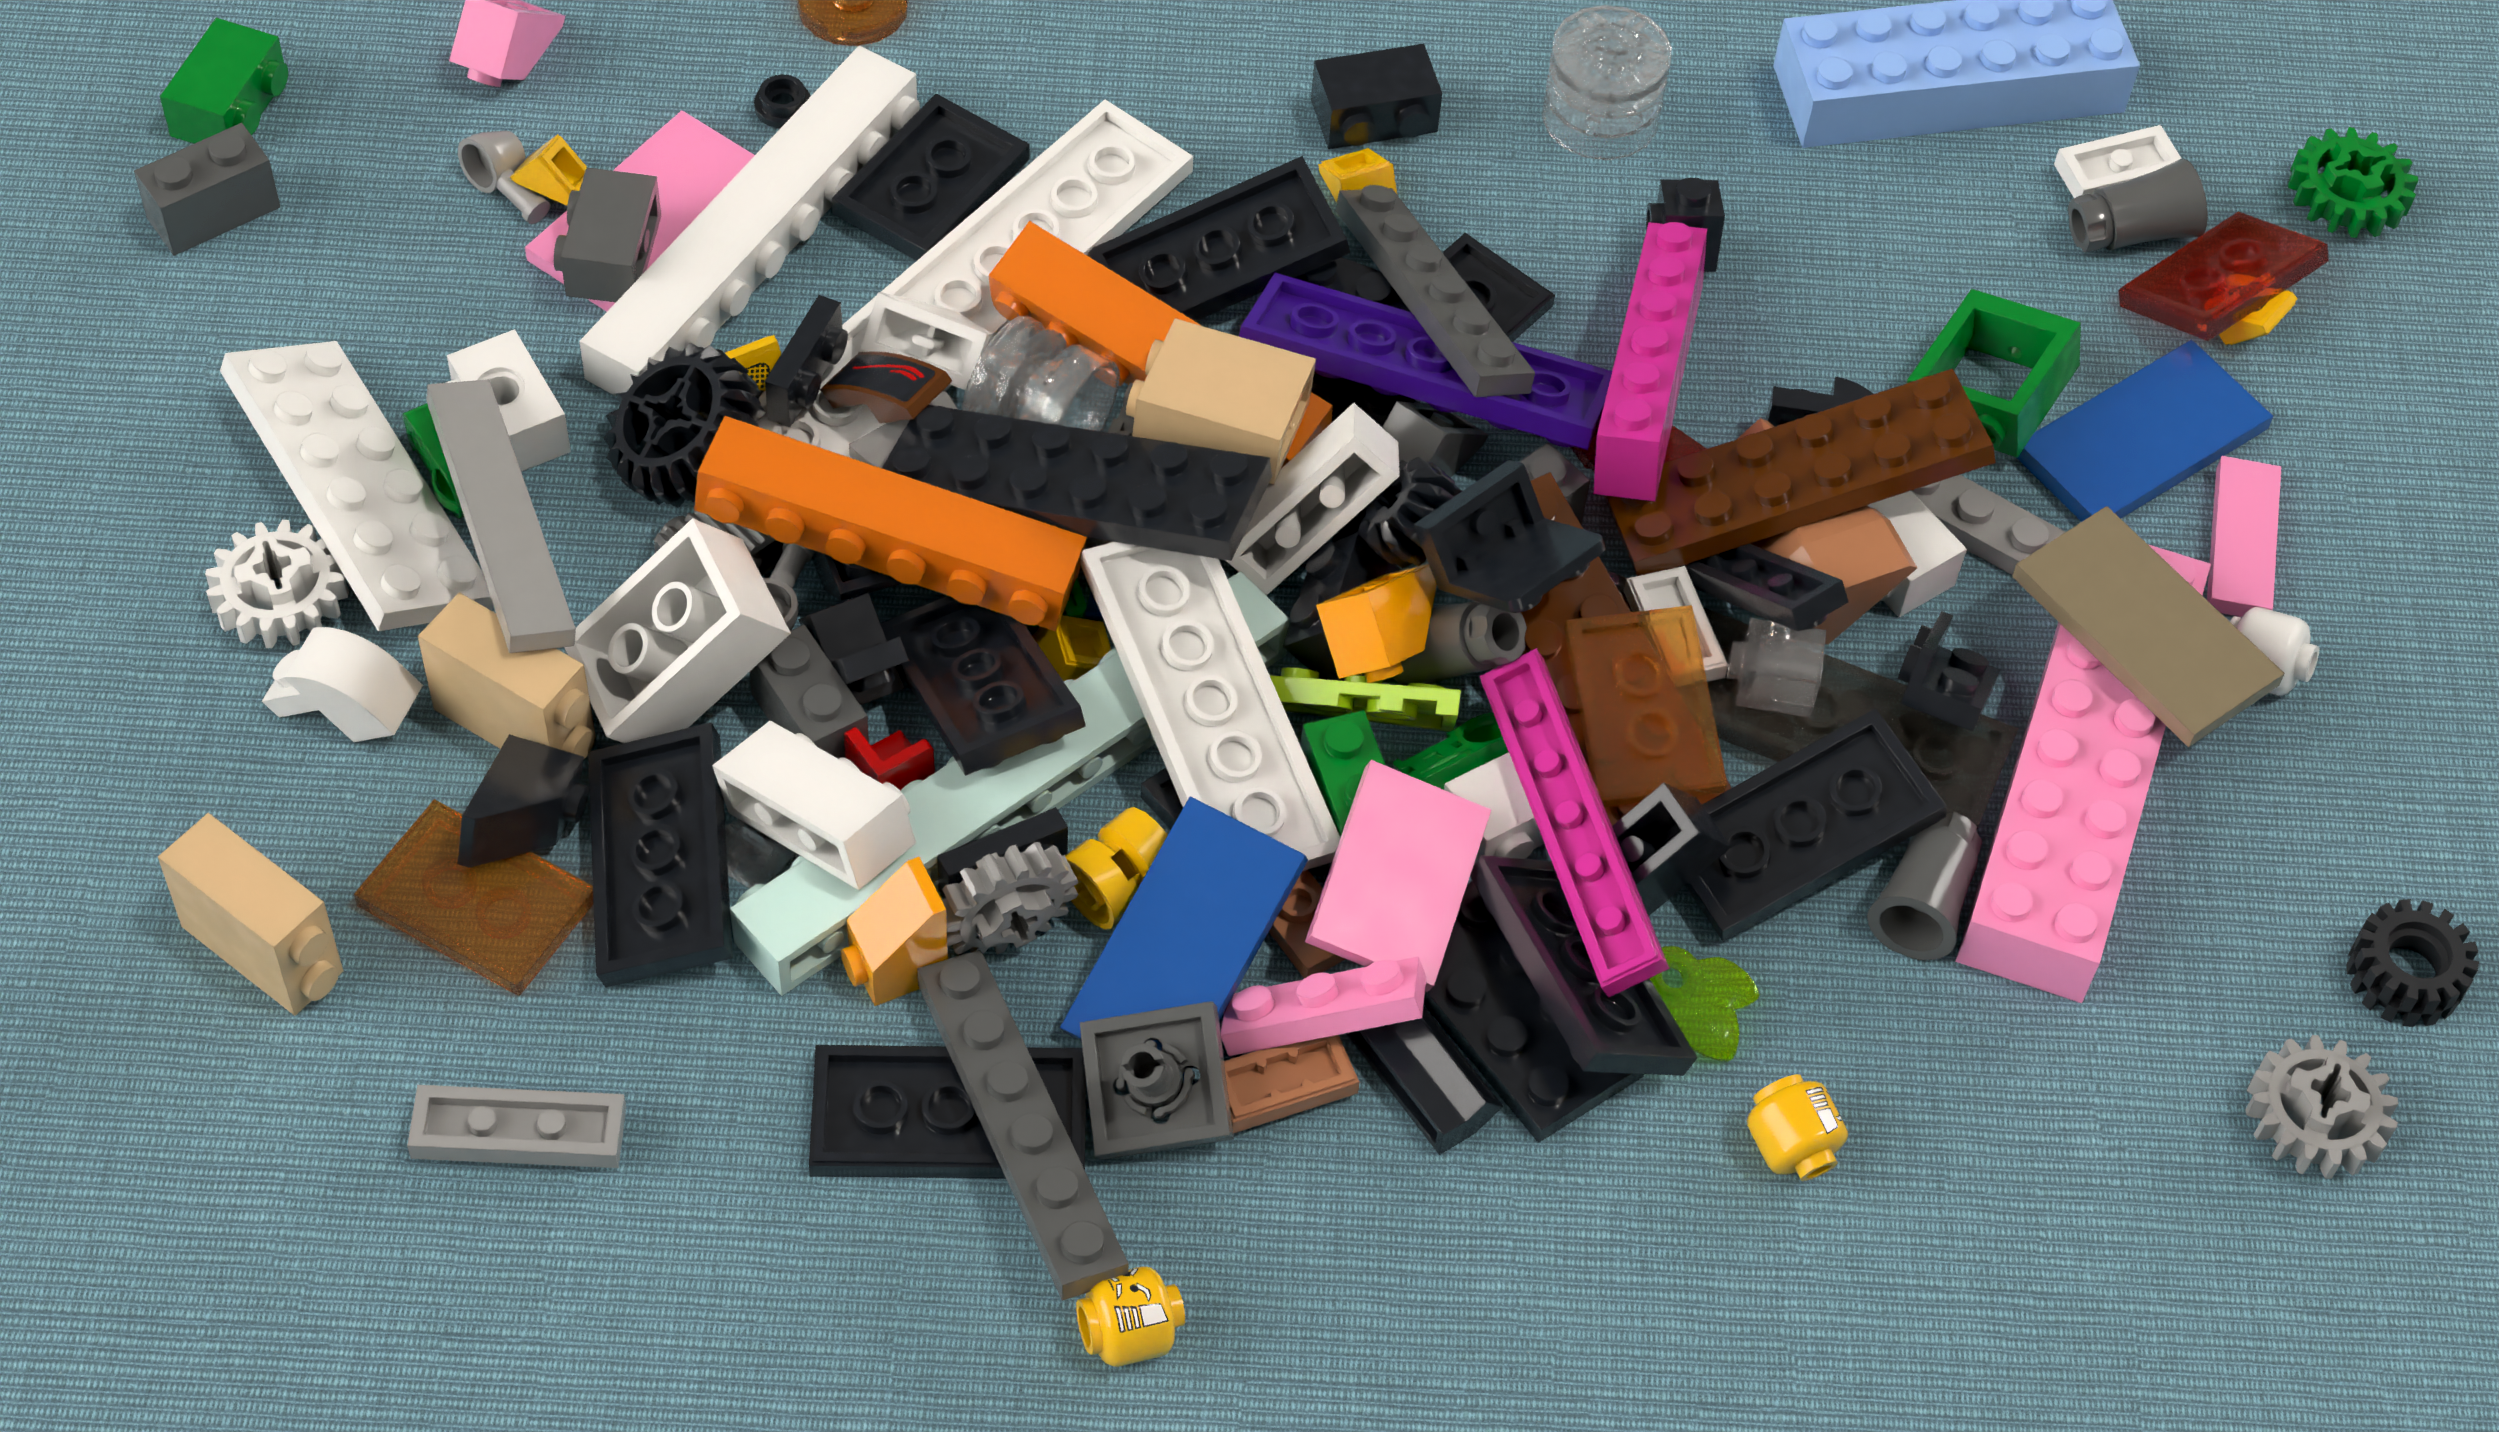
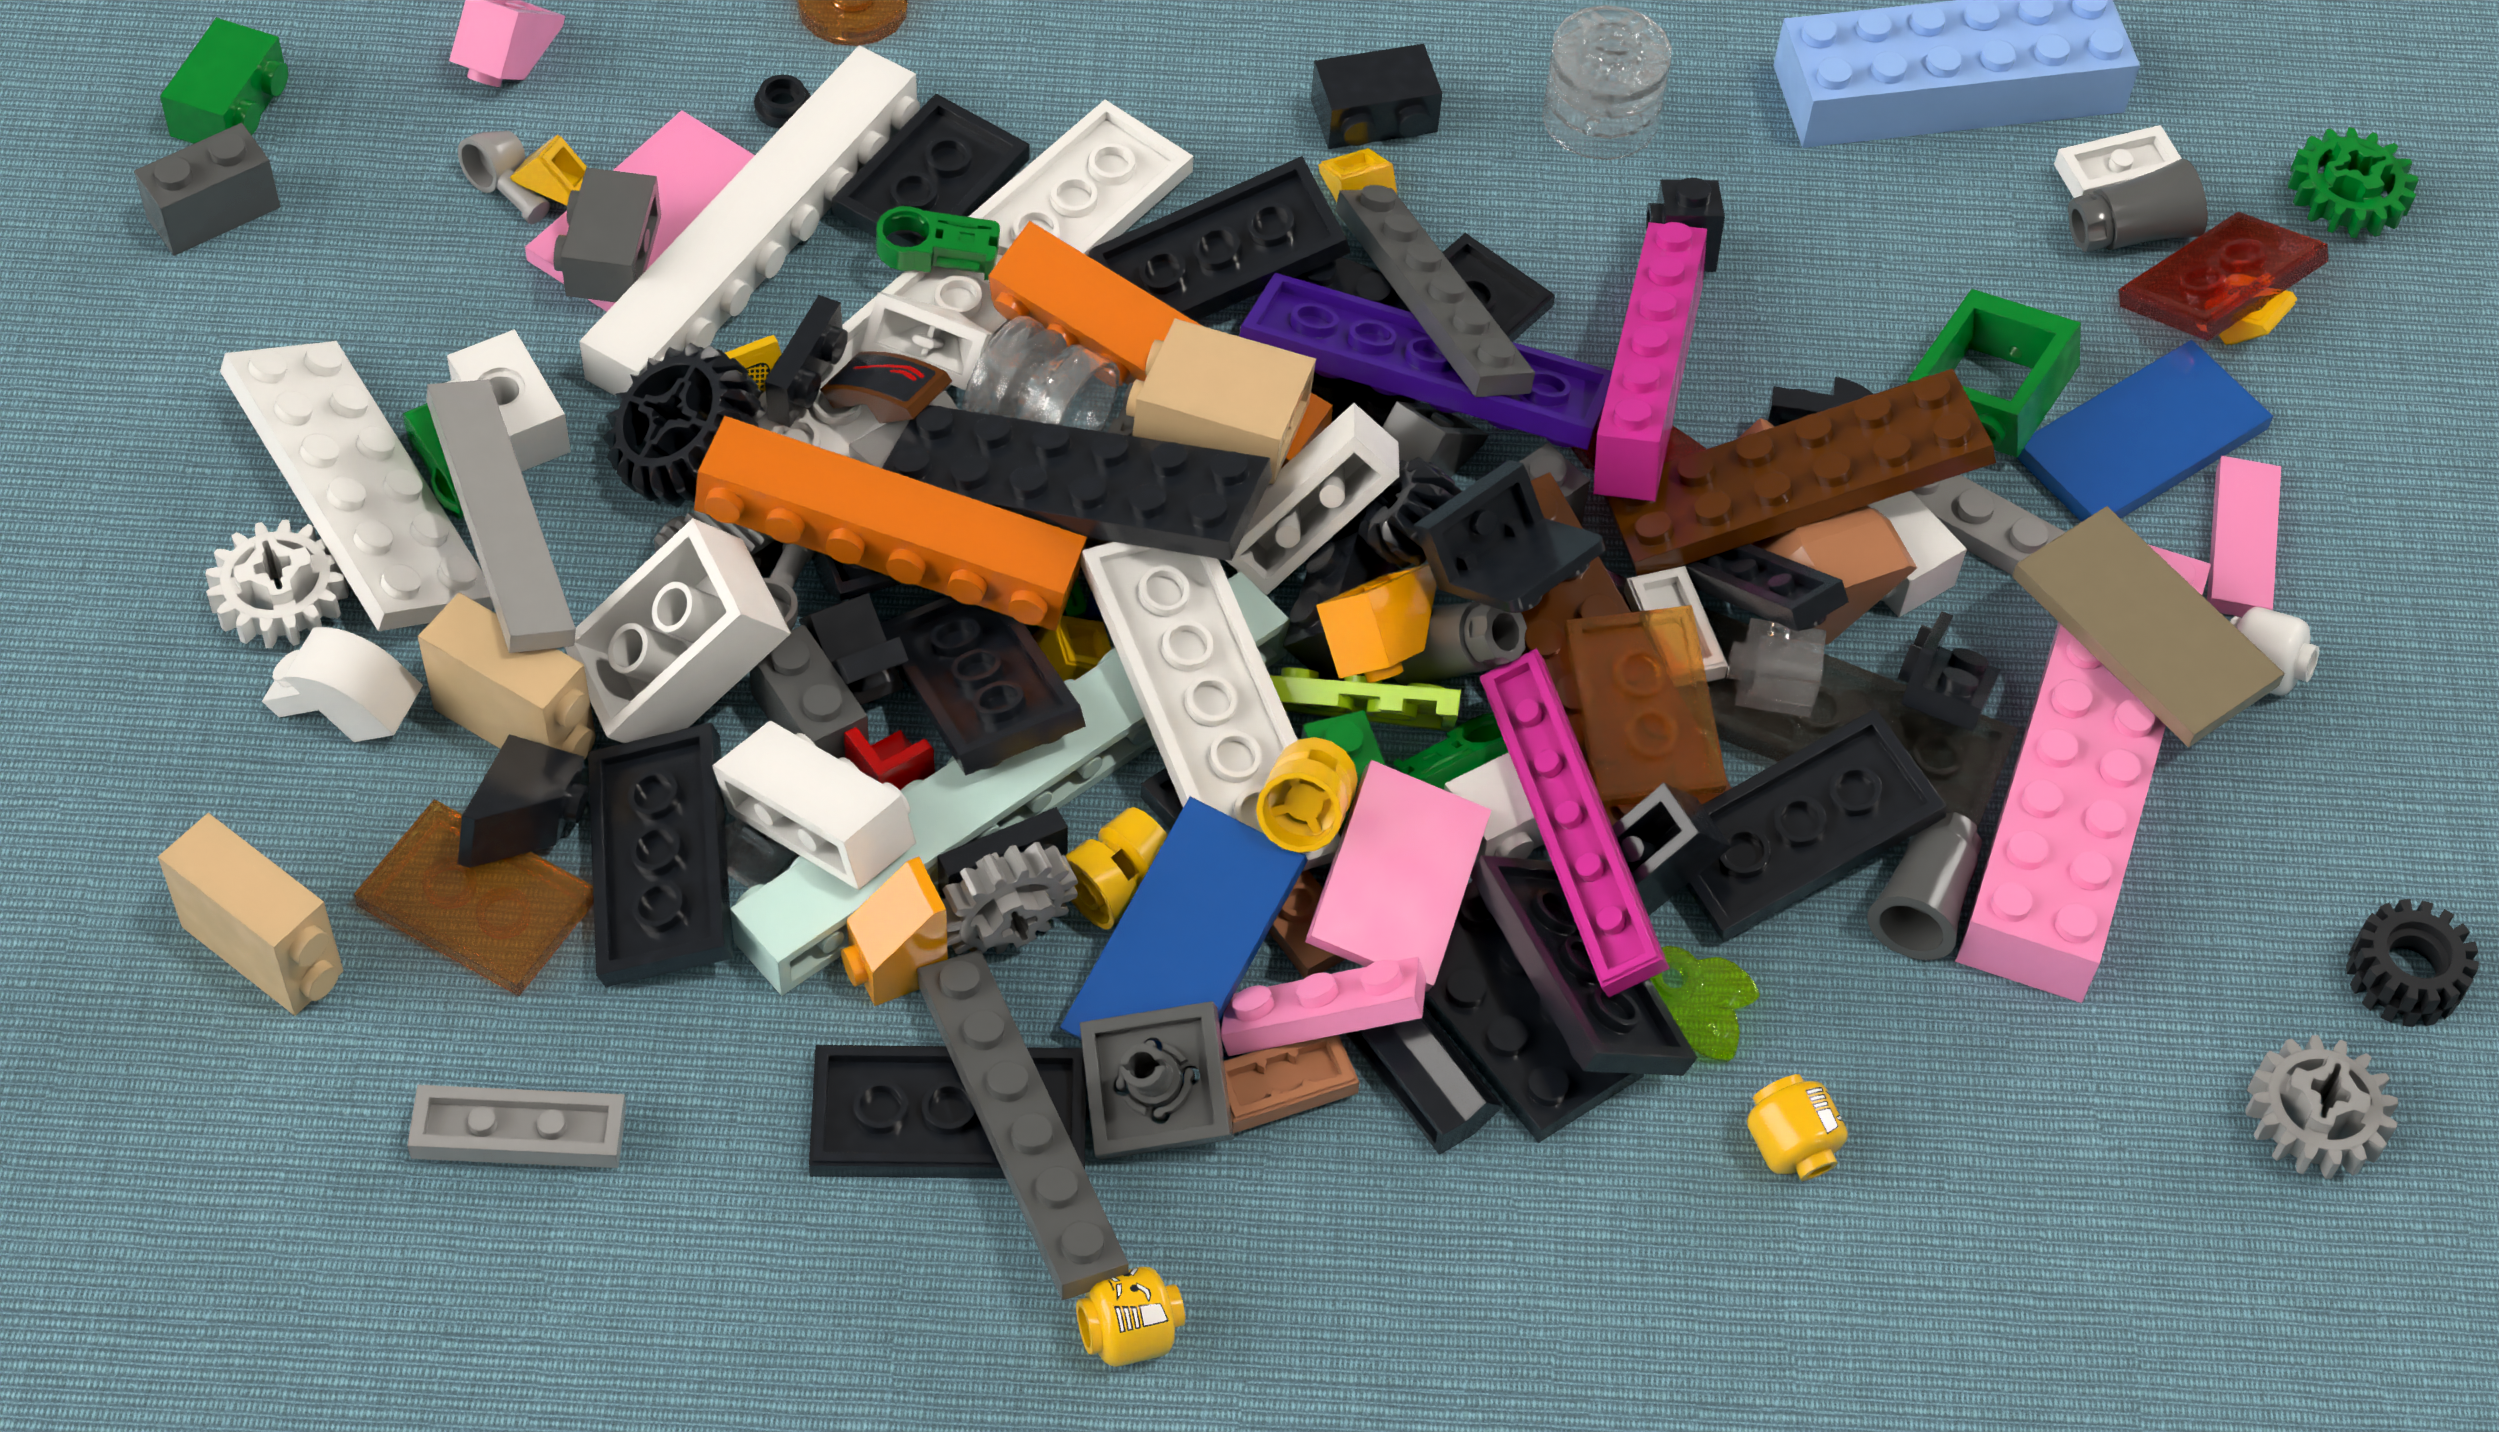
none -> green piece [876,206,1000,280]
none -> yellow wheel [1256,737,1358,853]

